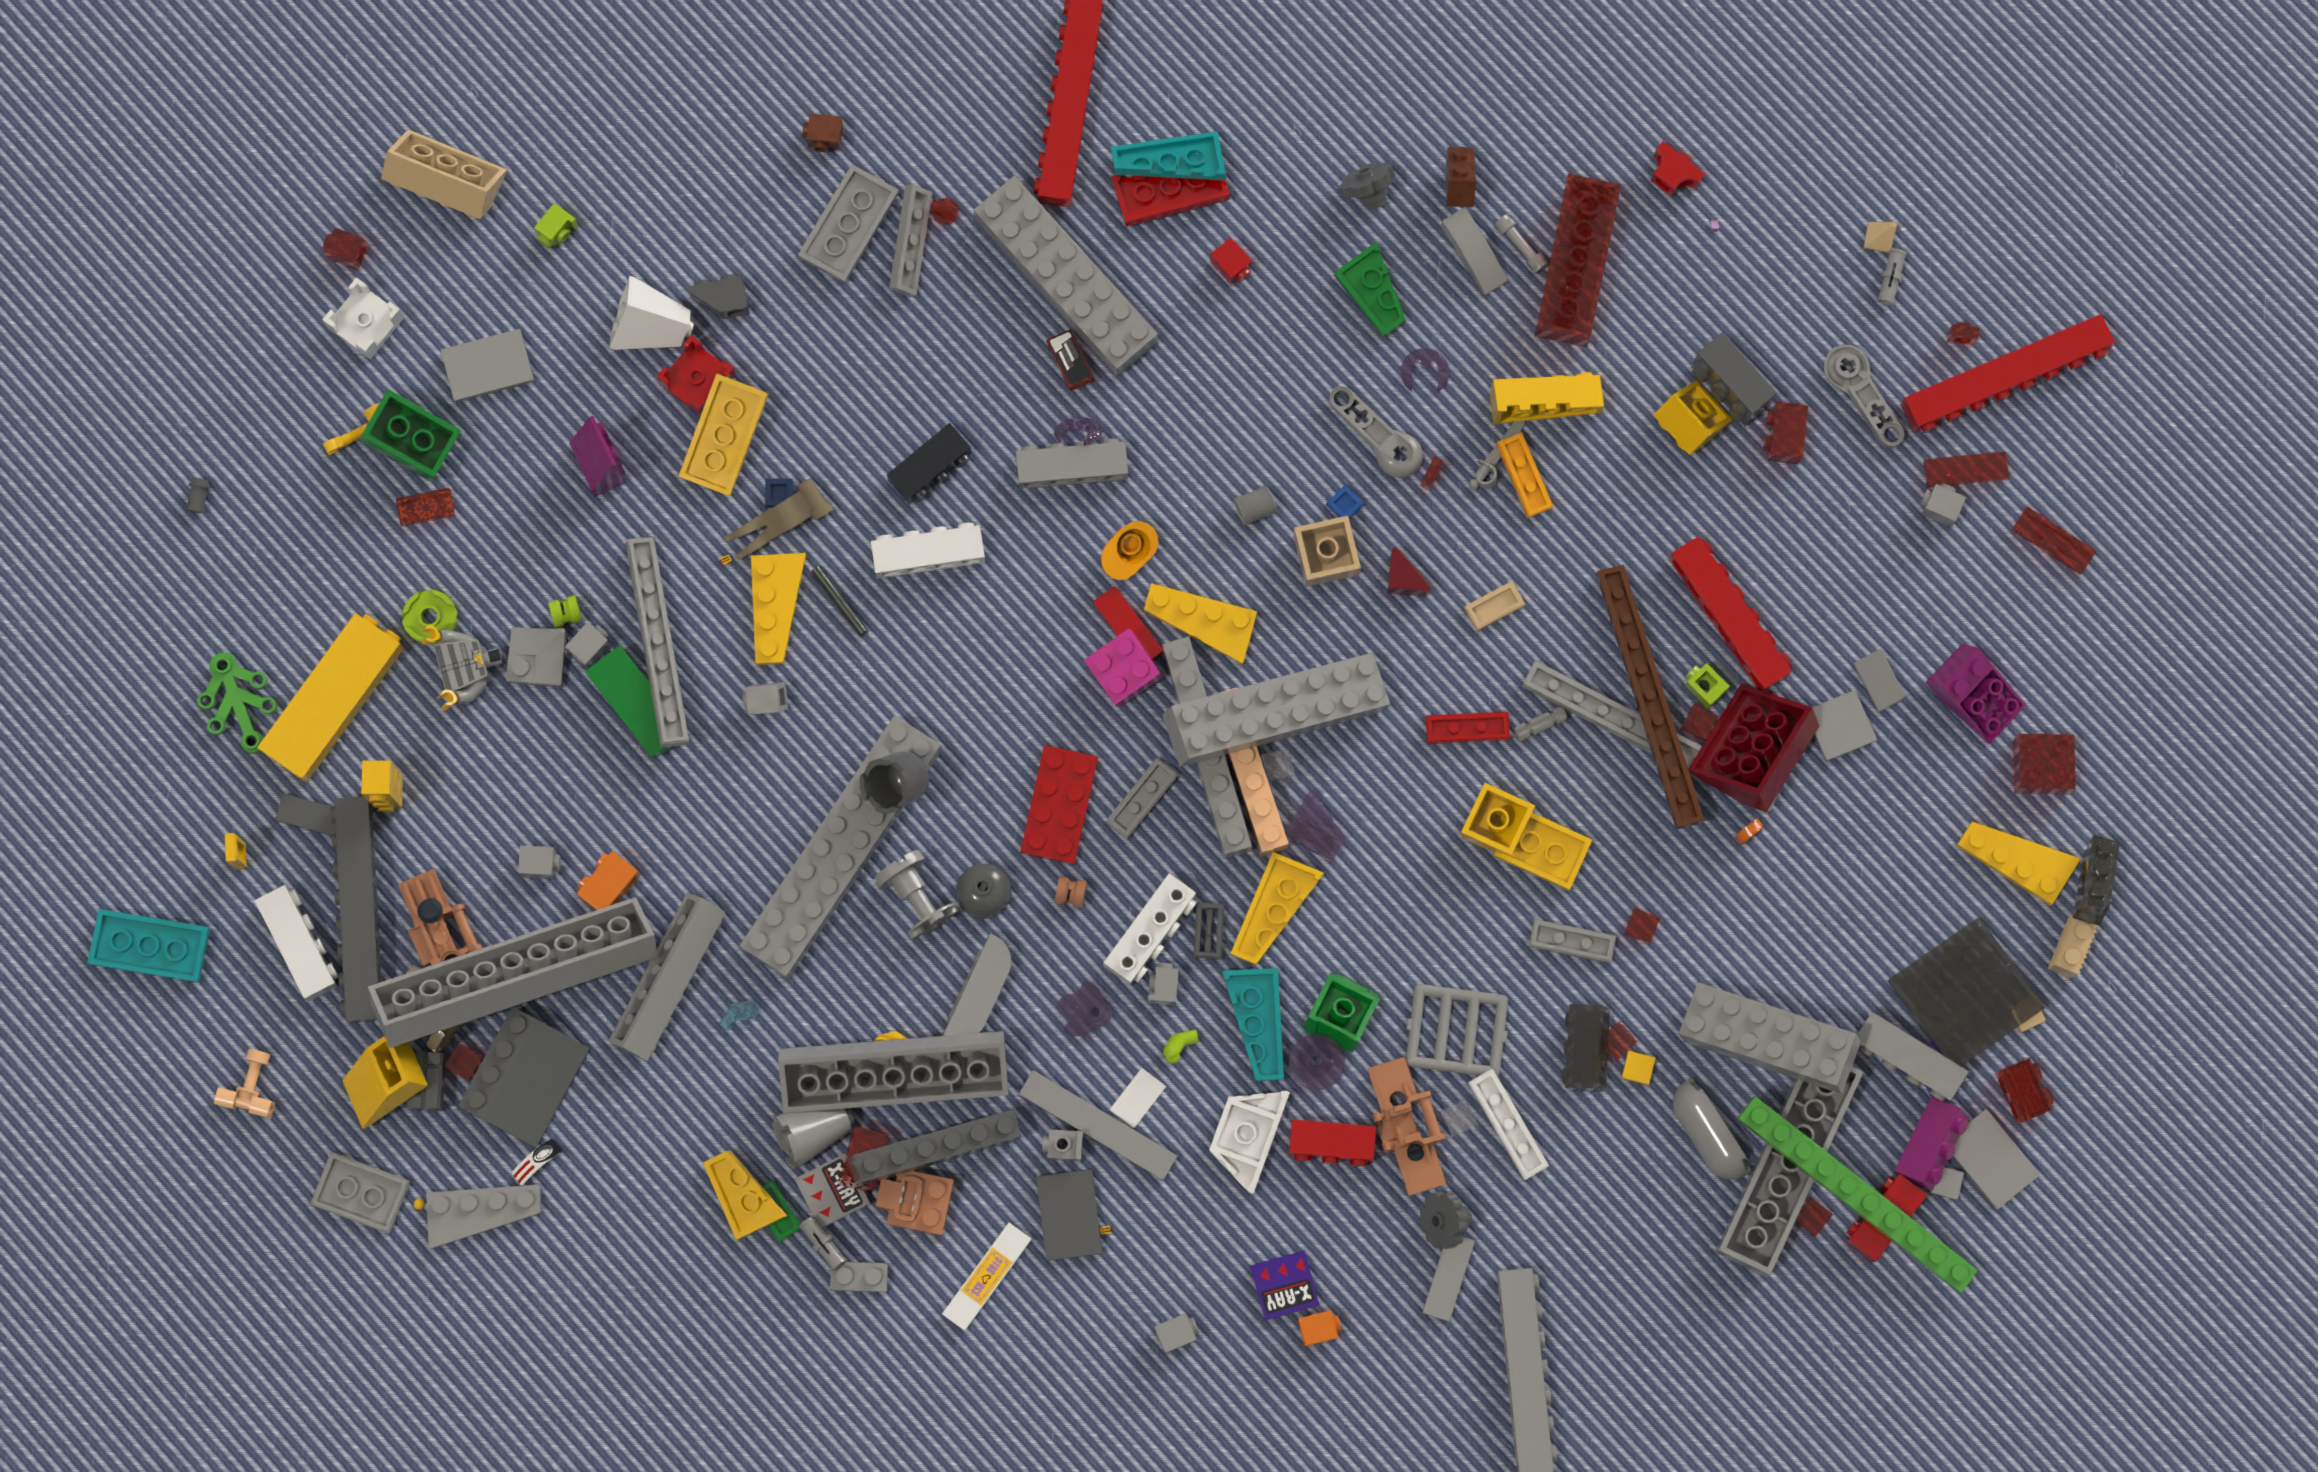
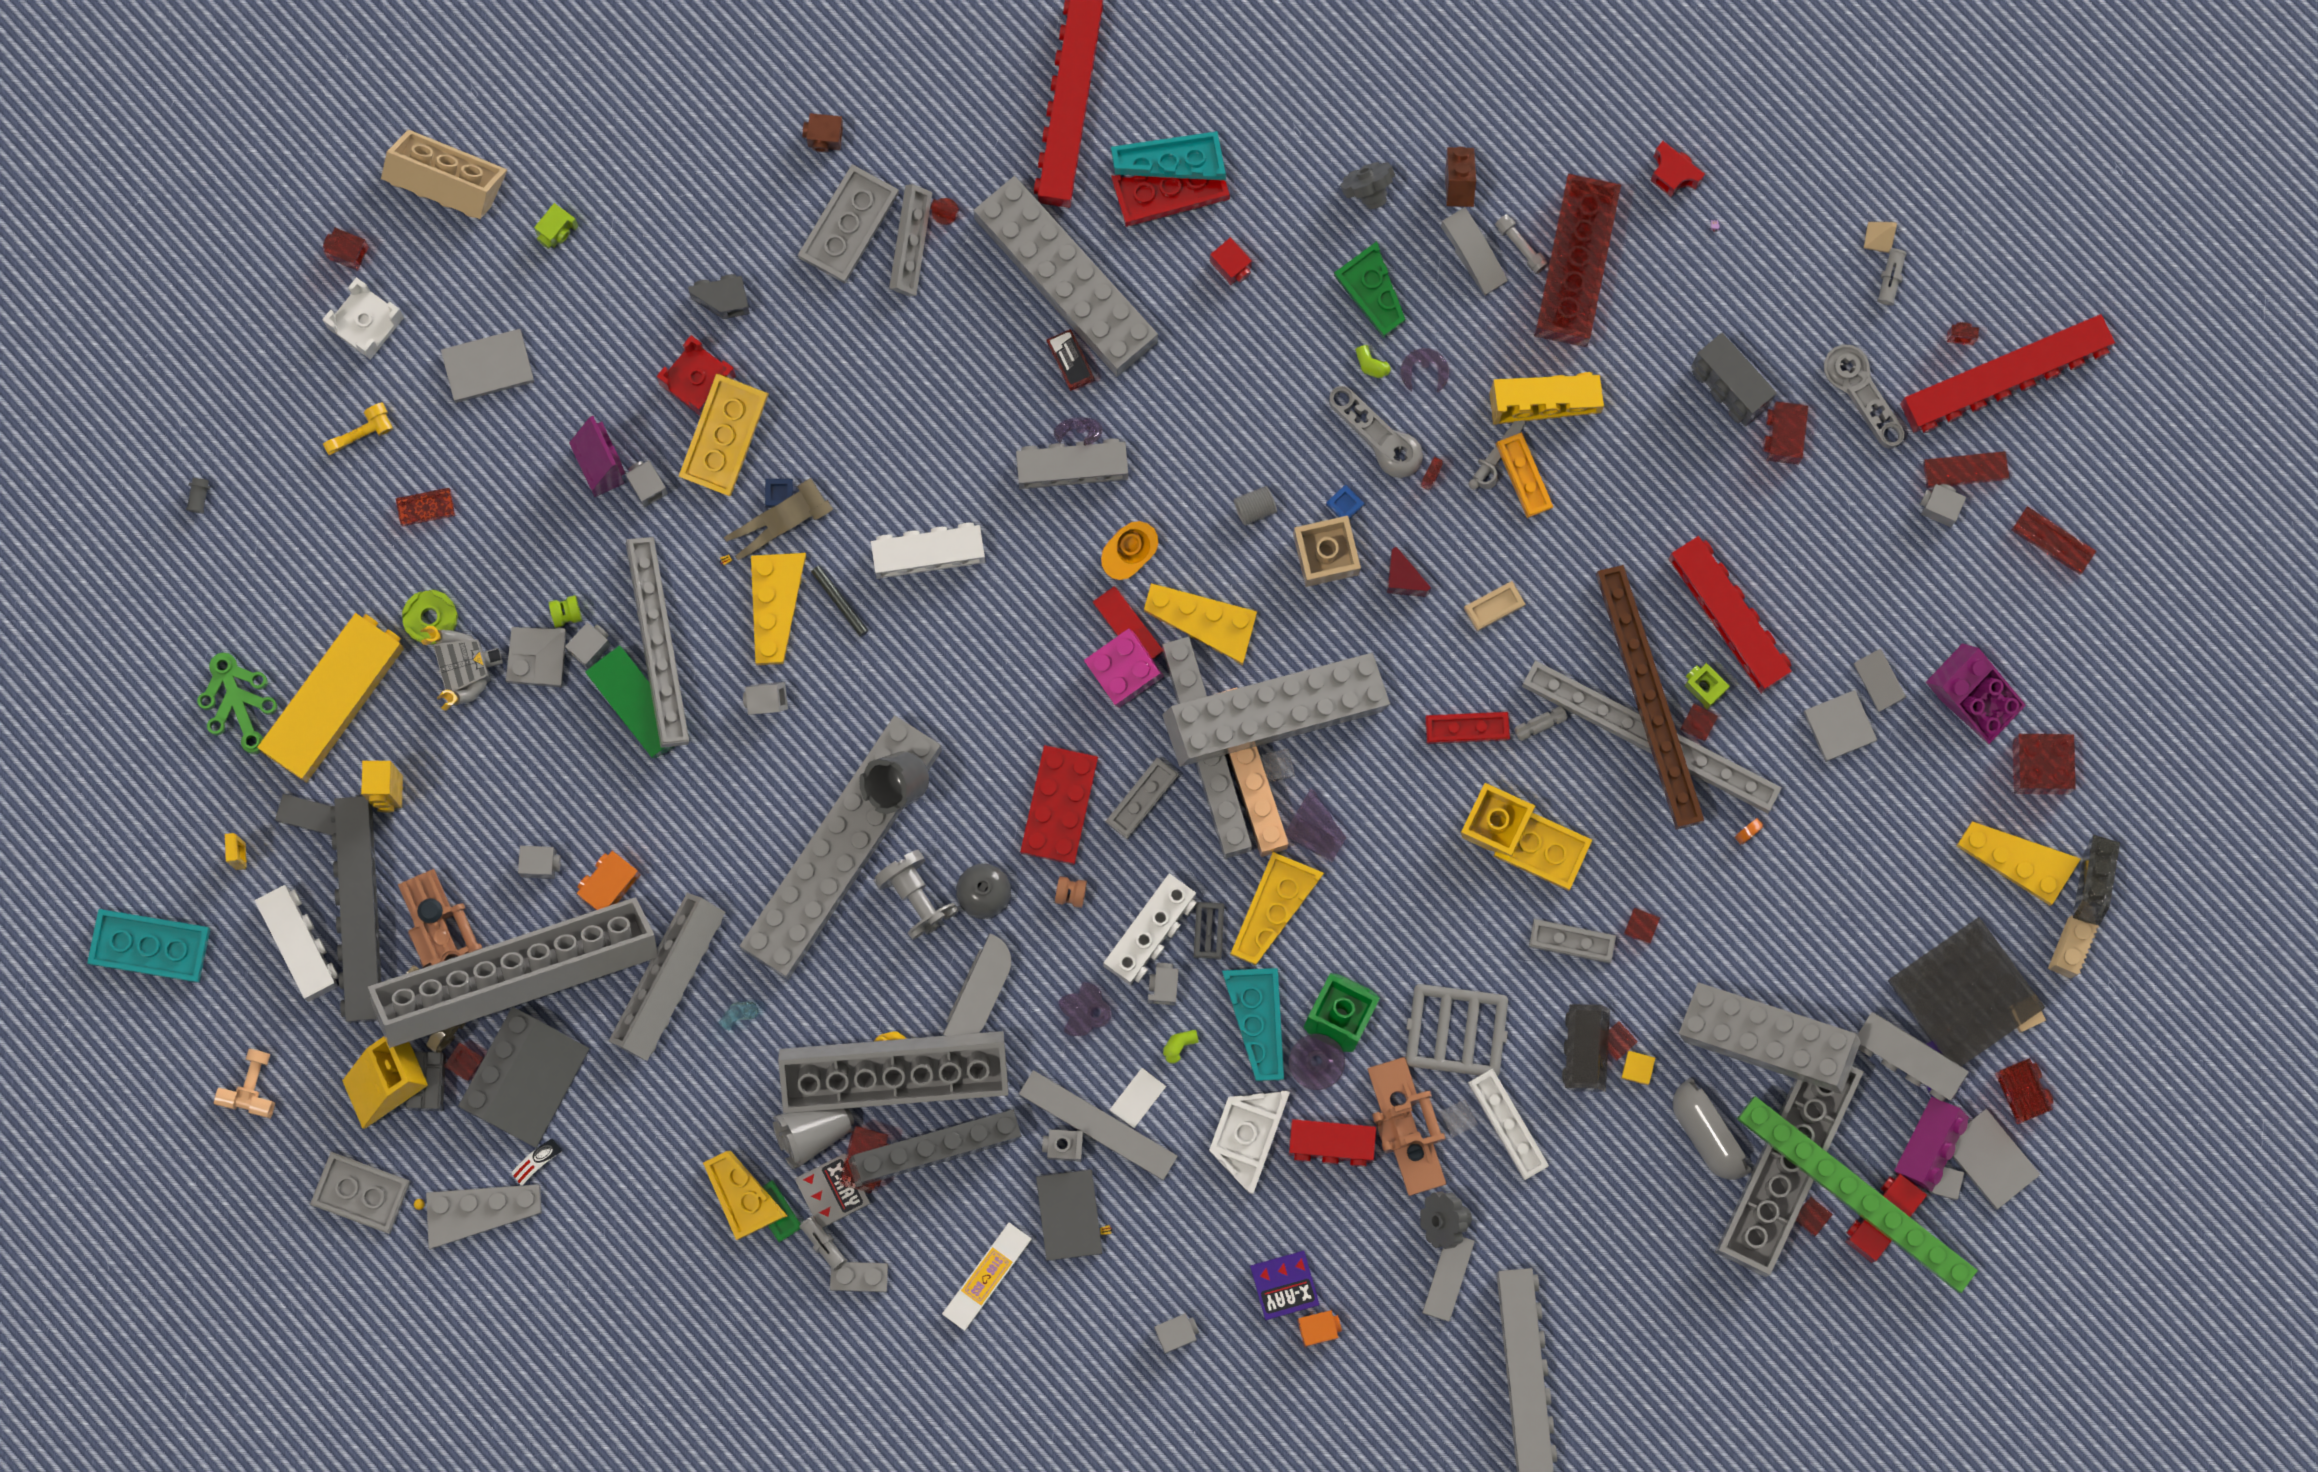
green brick [358,389,461,482] -> none
white slope [609,276,694,350] -> none
nougat piece [875,1171,954,1237] -> none
black brick [887,423,972,505] -> none
yellow slope [1653,380,1733,455] -> none
dark red slope [1688,684,1819,812] -> none
none -> light grey brick [626,460,668,508]
none -> lime arm [1355,345,1391,378]

